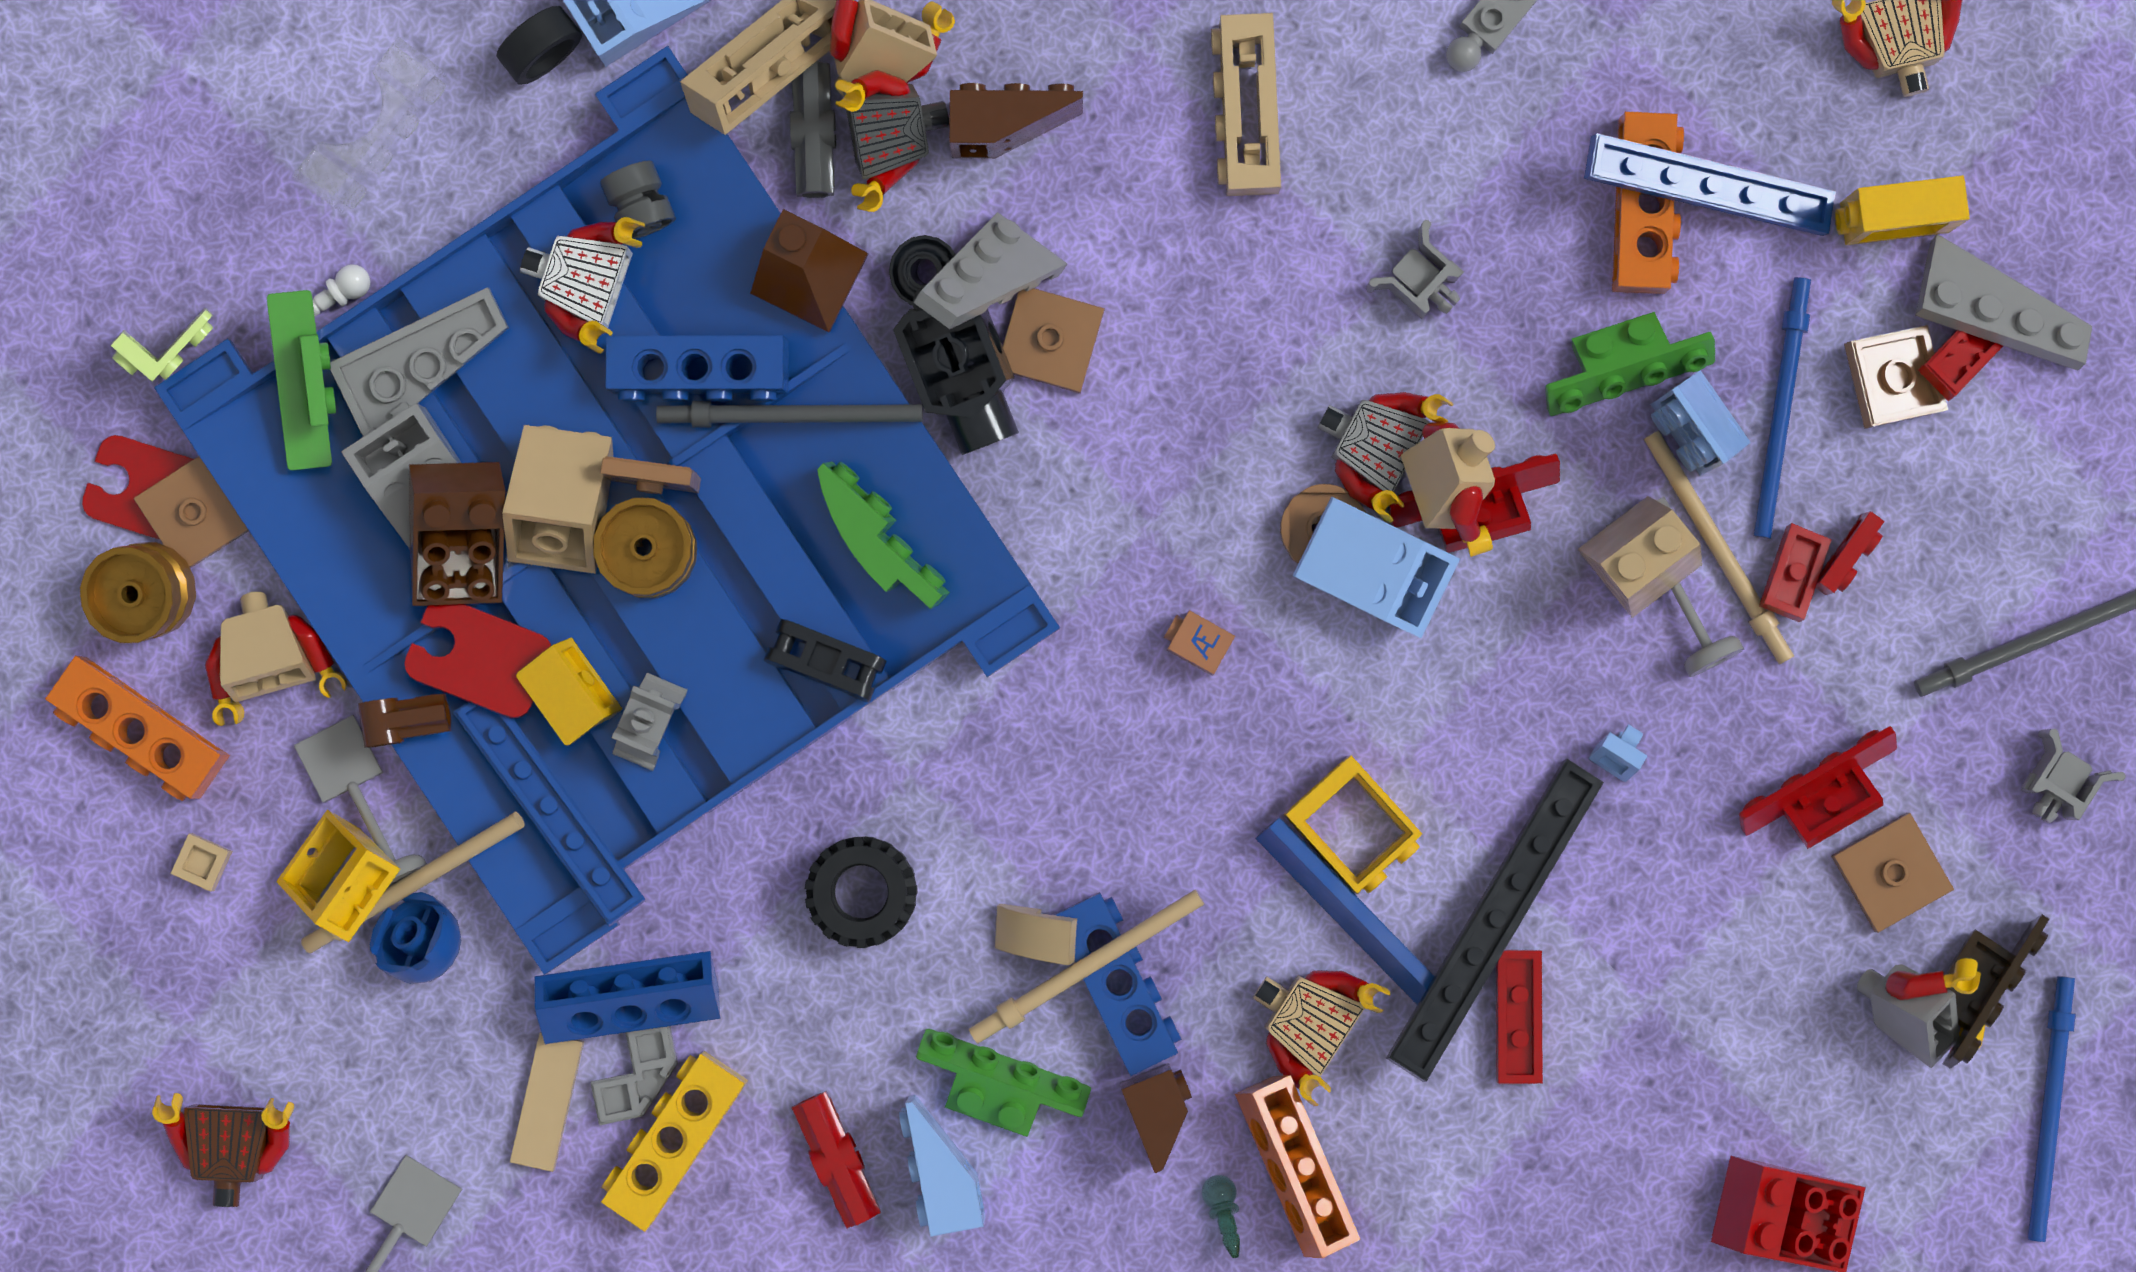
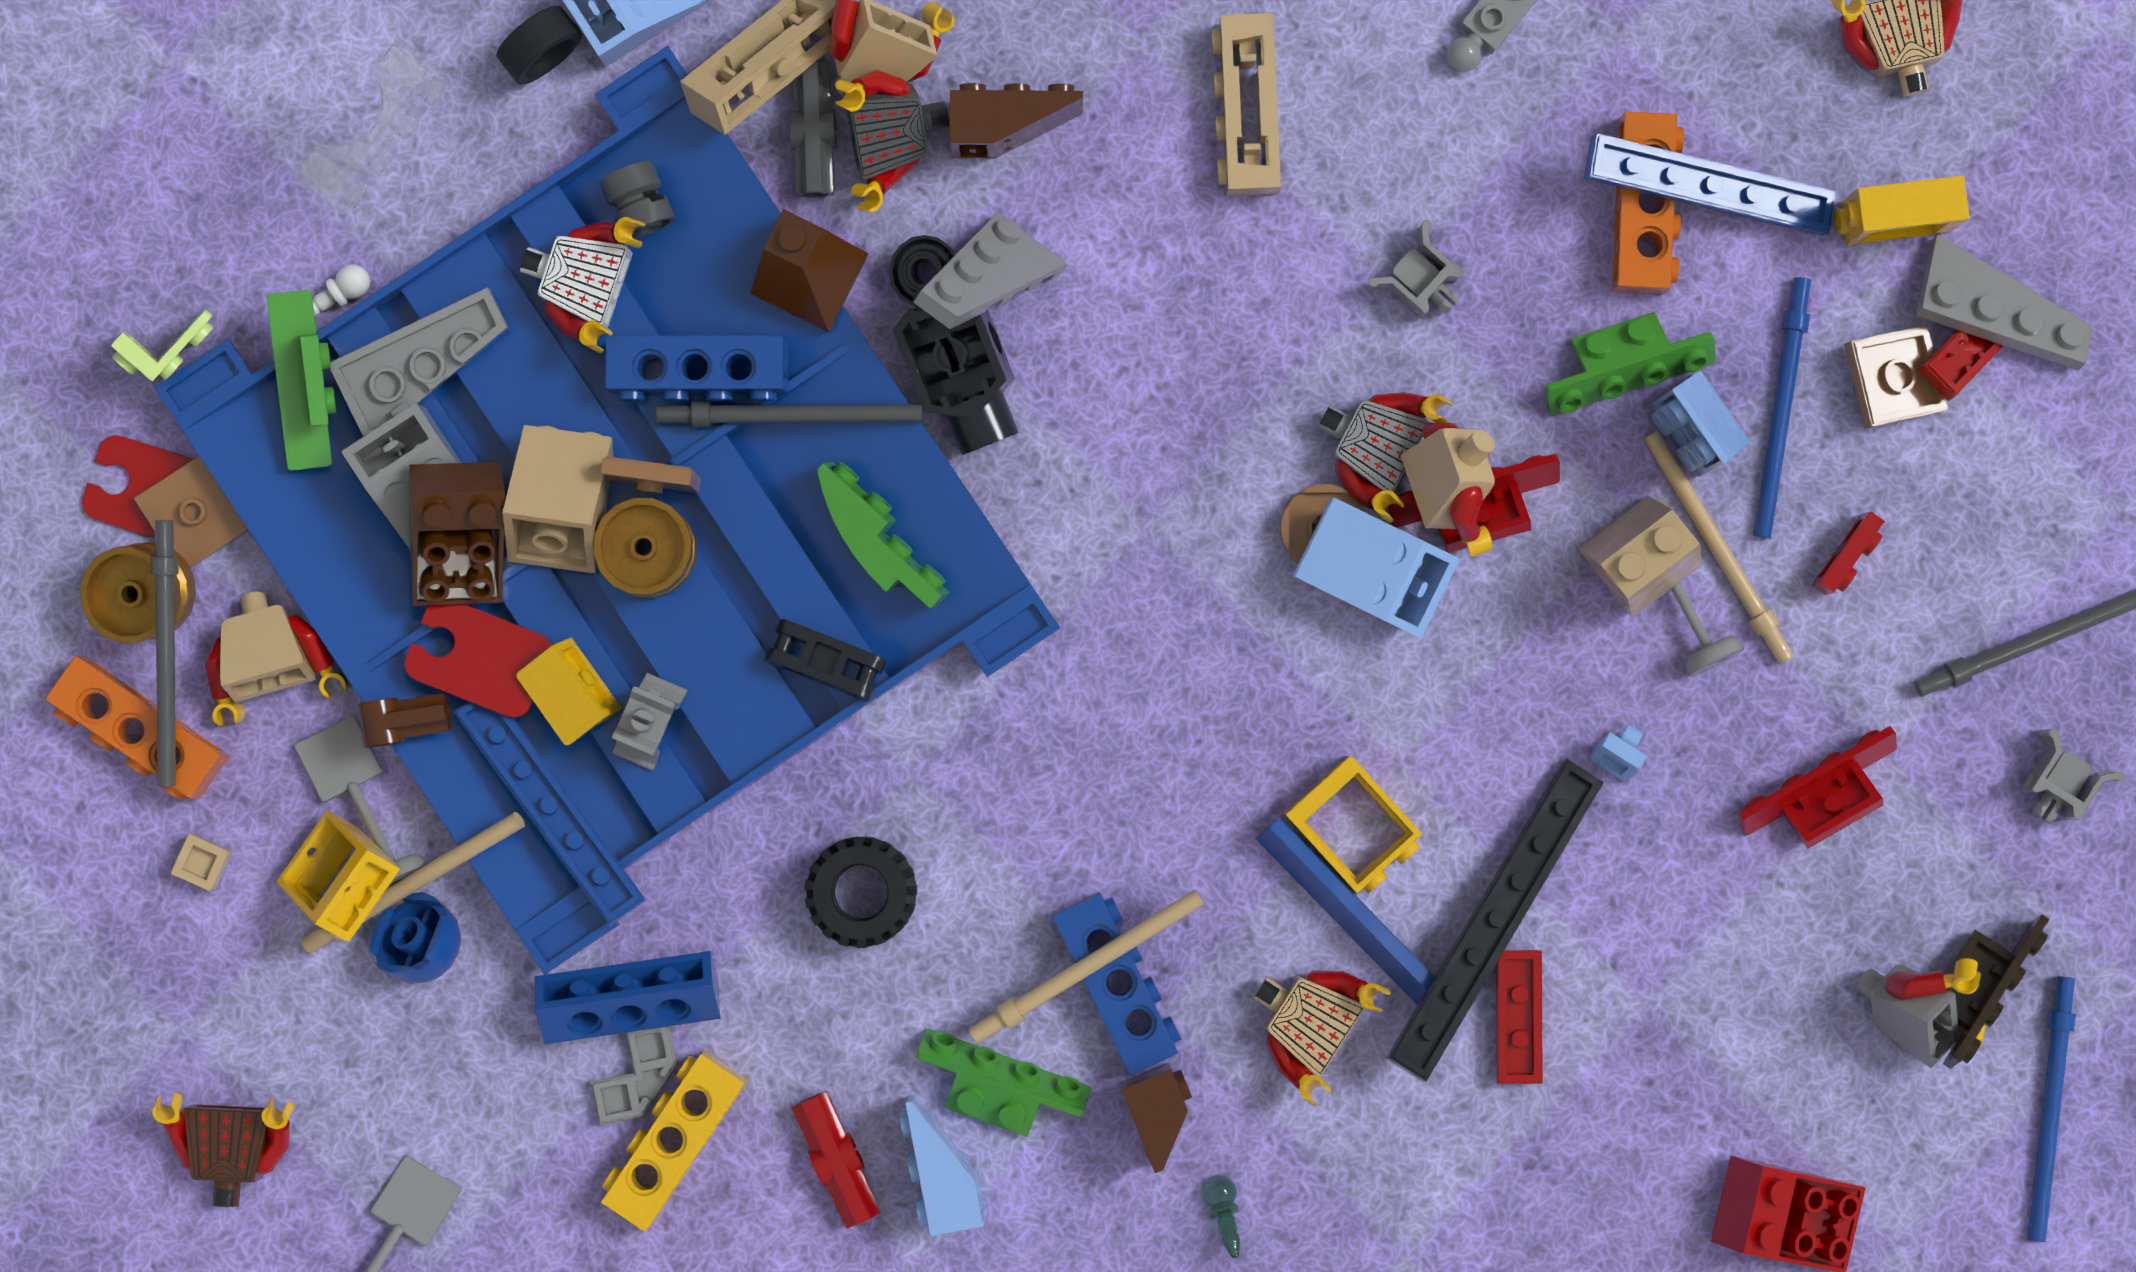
tan tile [510,1032,584,1172] -> none
tan slope [995,904,1077,965] -> none
medium nougat plate [1003,288,1105,394] -> none
nougat brick [1164,610,1235,676] -> none
orange brick [1235,1075,1361,1258] -> none
red plate [1759,523,1832,622] -> none
medium nougat plate [1831,813,1954,933] -> none
none -> dark grey bar [151,520,179,787]

